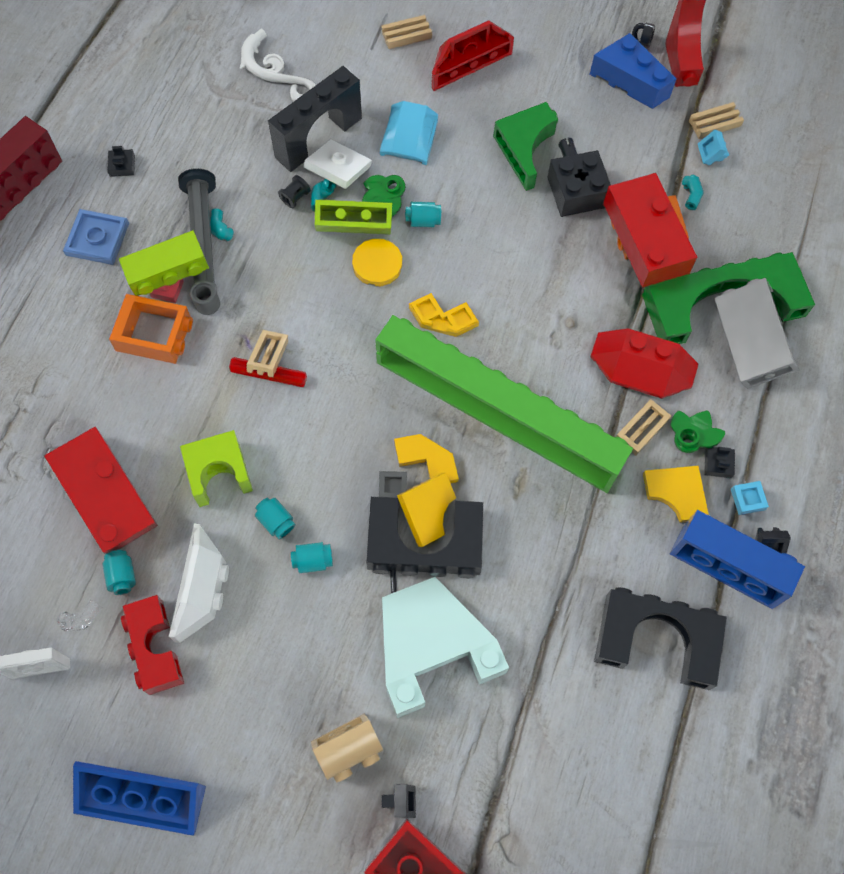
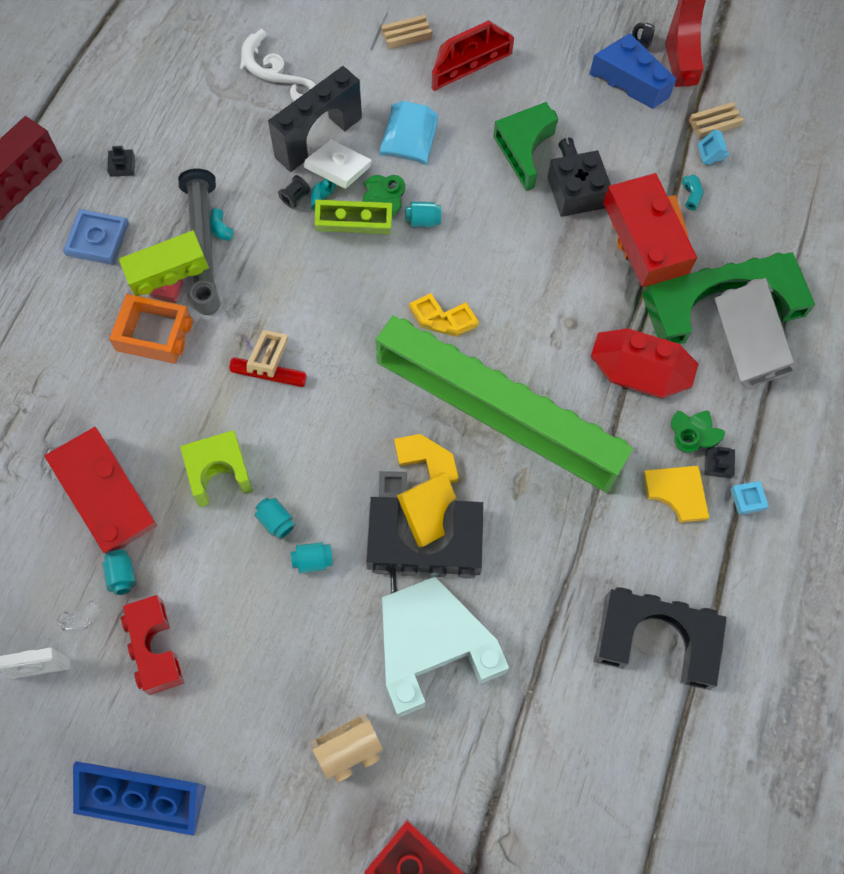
white wedge [168,523,229,643] -> none
yellow tile [352,239,402,286] -> none
black tile [381,784,416,818] -> none
tan tile [616,399,671,456] -> none
blue brick [669,510,805,609] -> none
black tile [755,527,791,553] -> none

